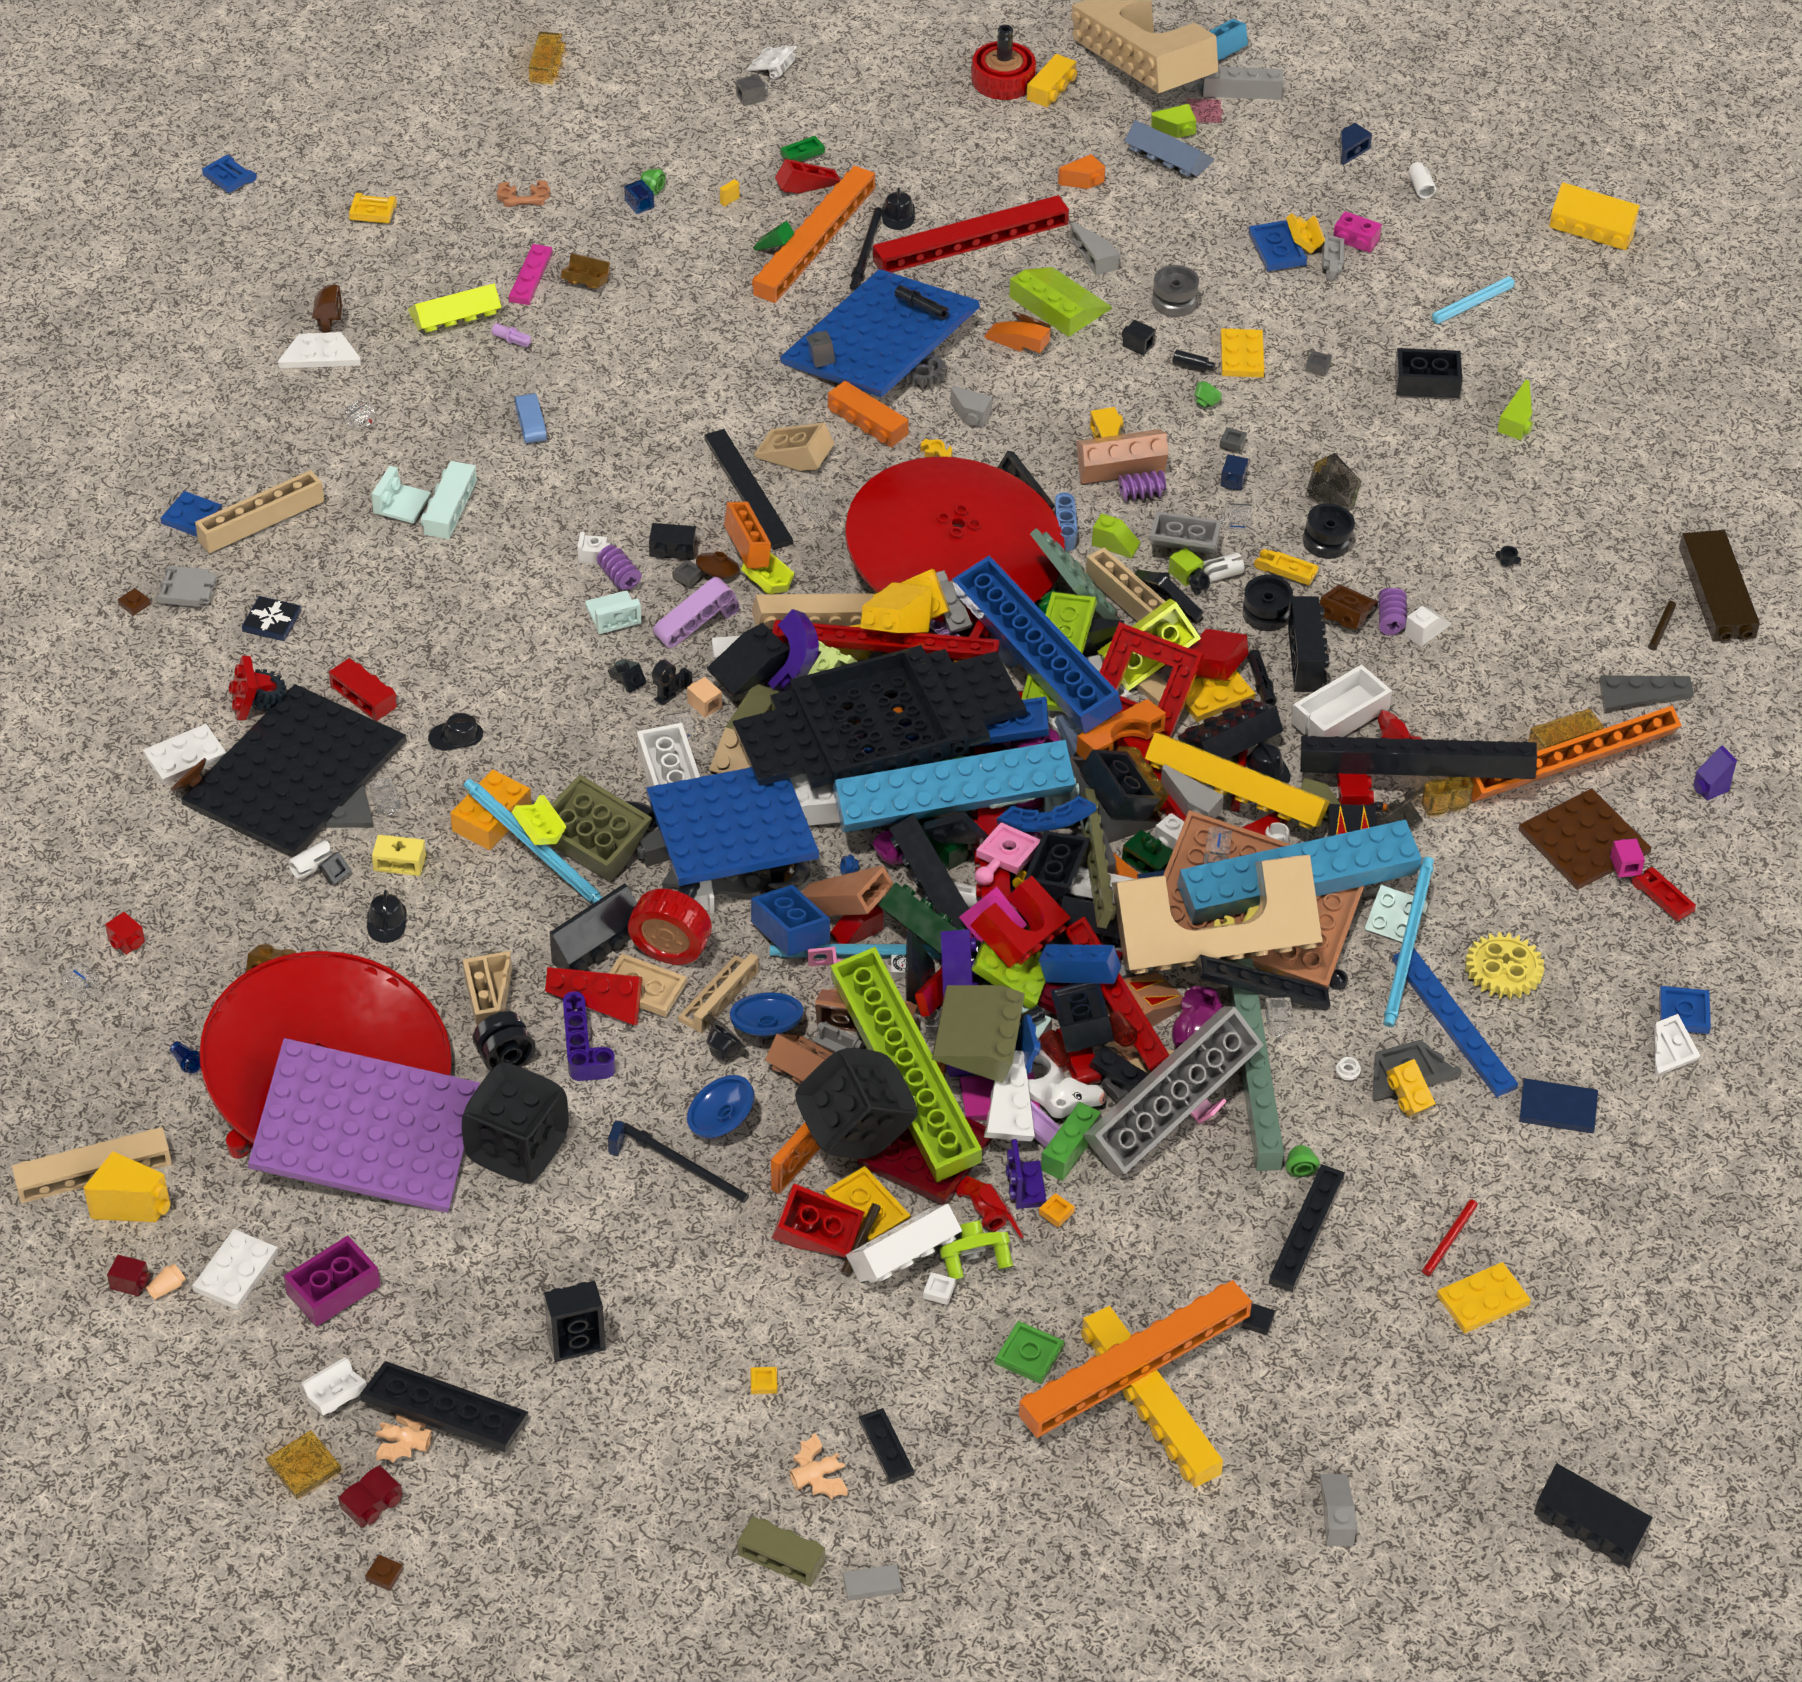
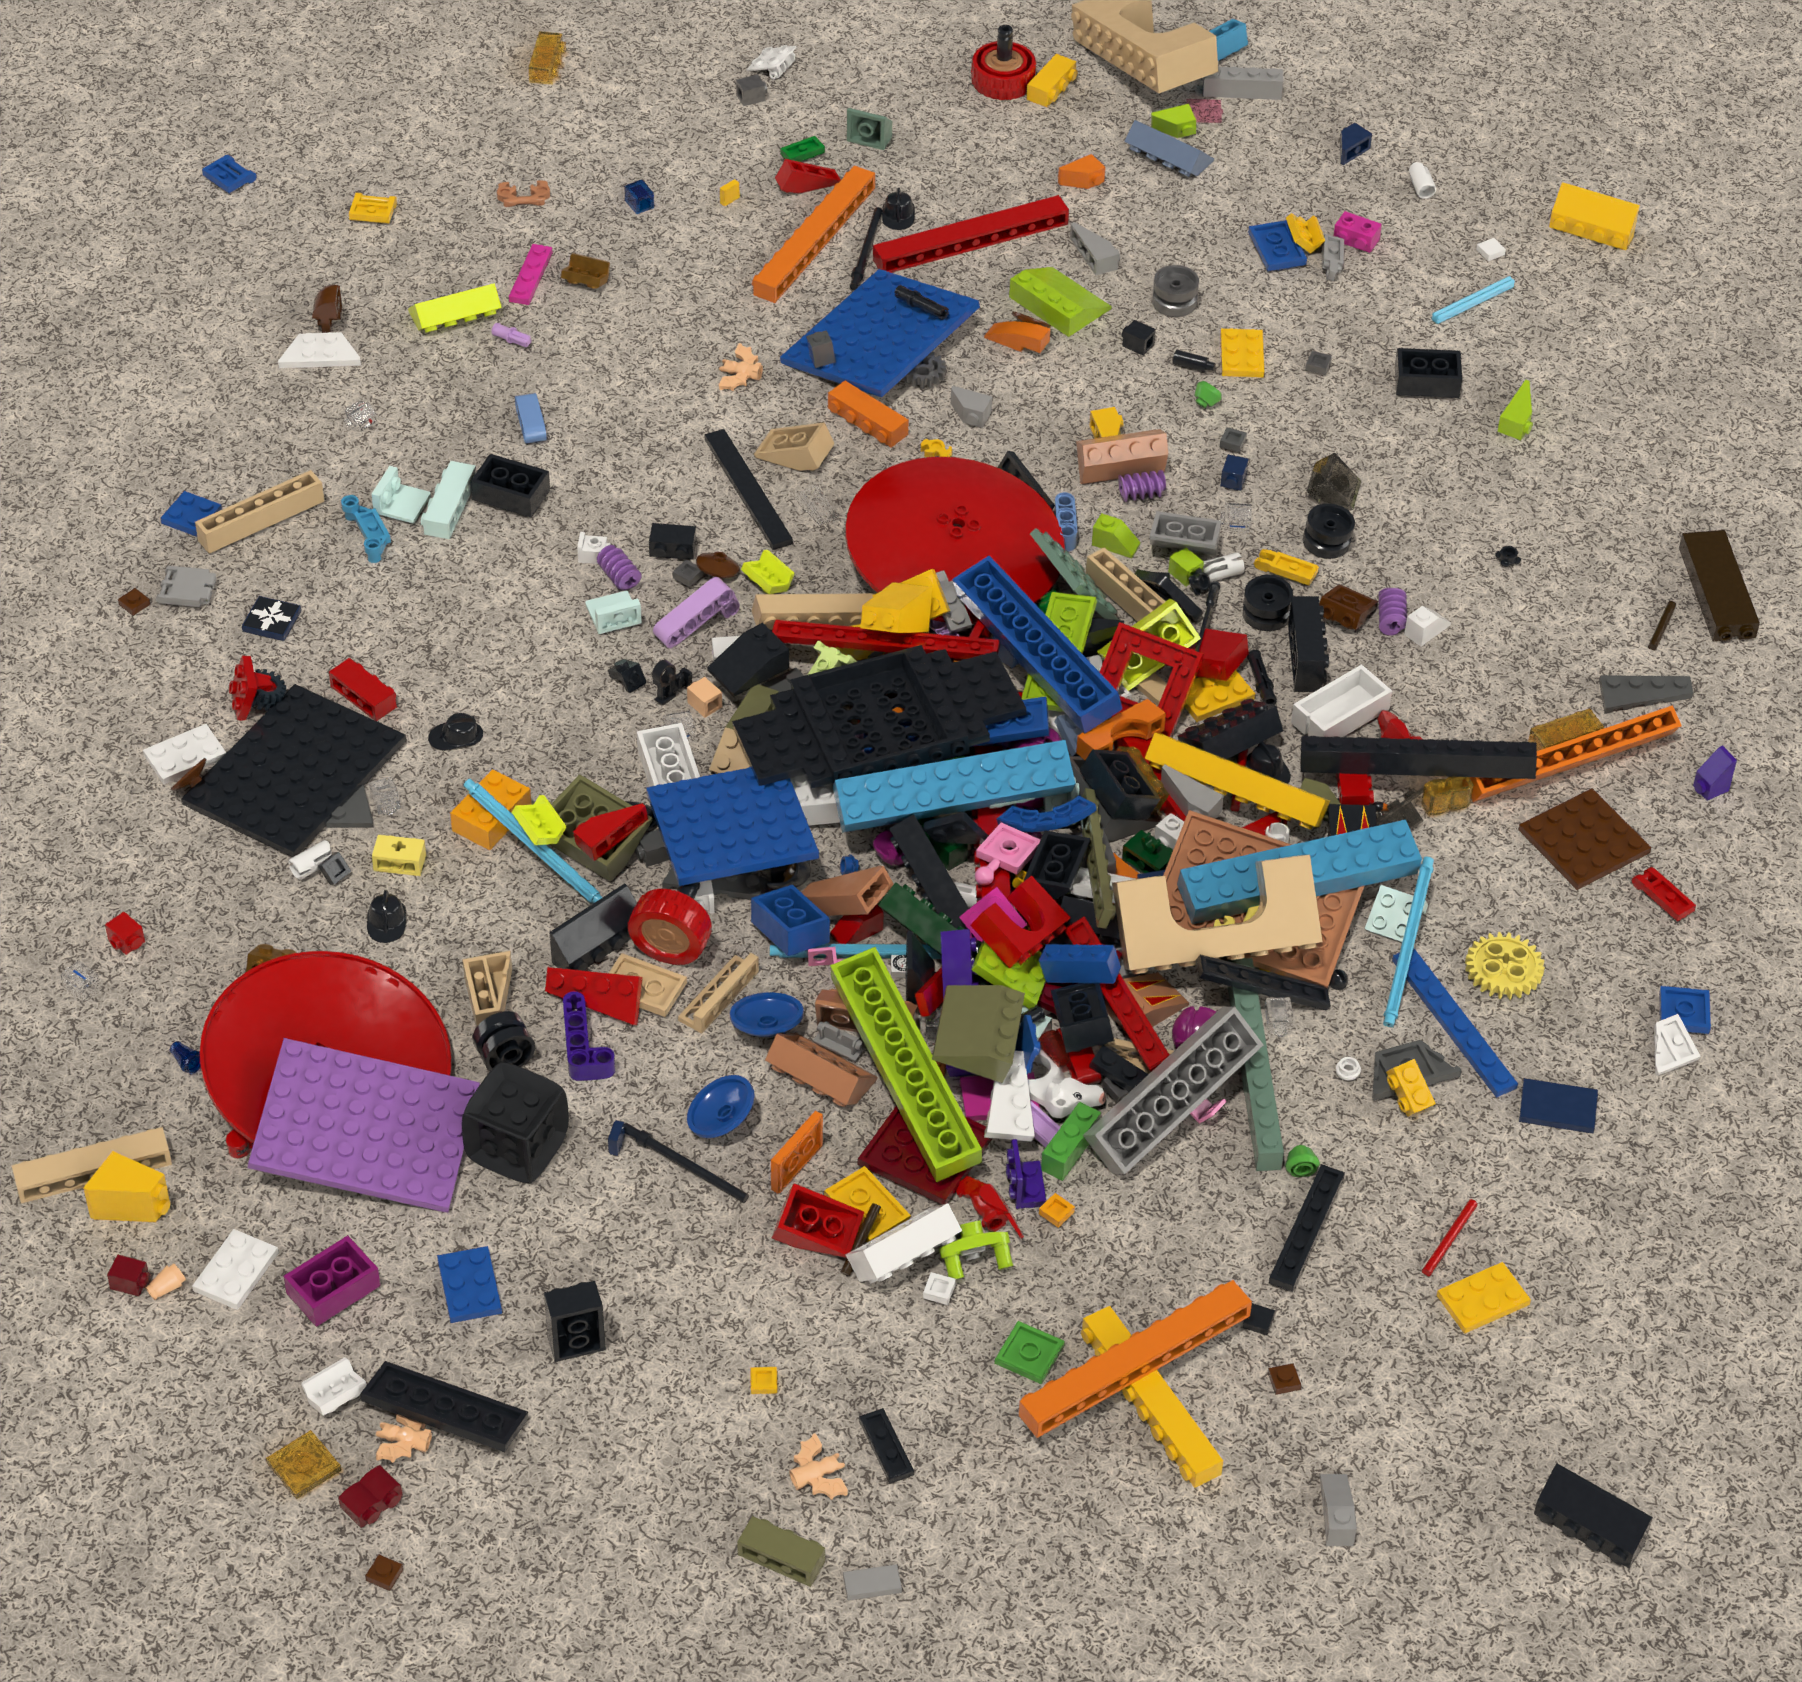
bright green cone [640,169,666,195] -> none
black piece [706,1015,746,1060] -> none
orange brick [724,502,771,569] -> none
green slope [753,221,794,251] -> none
dark purple arch [768,609,819,692] -> none
black piece [795,1048,918,1159] -> none
clear red cone [1109,1011,1137,1047] -> none
magenta hair [1181,986,1223,1012] -> none
clear brick [1203,827,1233,864] -> none
dark pink brick [1610,838,1645,878] -> none
none -> dark azure plate [341,495,391,563]
none -> blue plate [437,1246,502,1323]
none -> black brick [471,454,550,518]
none -> red slope [573,803,648,861]
none -> light nougat animal [719,343,763,391]
none -> sand green slope [847,108,893,150]
none -> black piece [1195,581,1220,652]
none -> reddish brown plate [1268,1363,1301,1395]
none -> white tile [1476,238,1506,261]

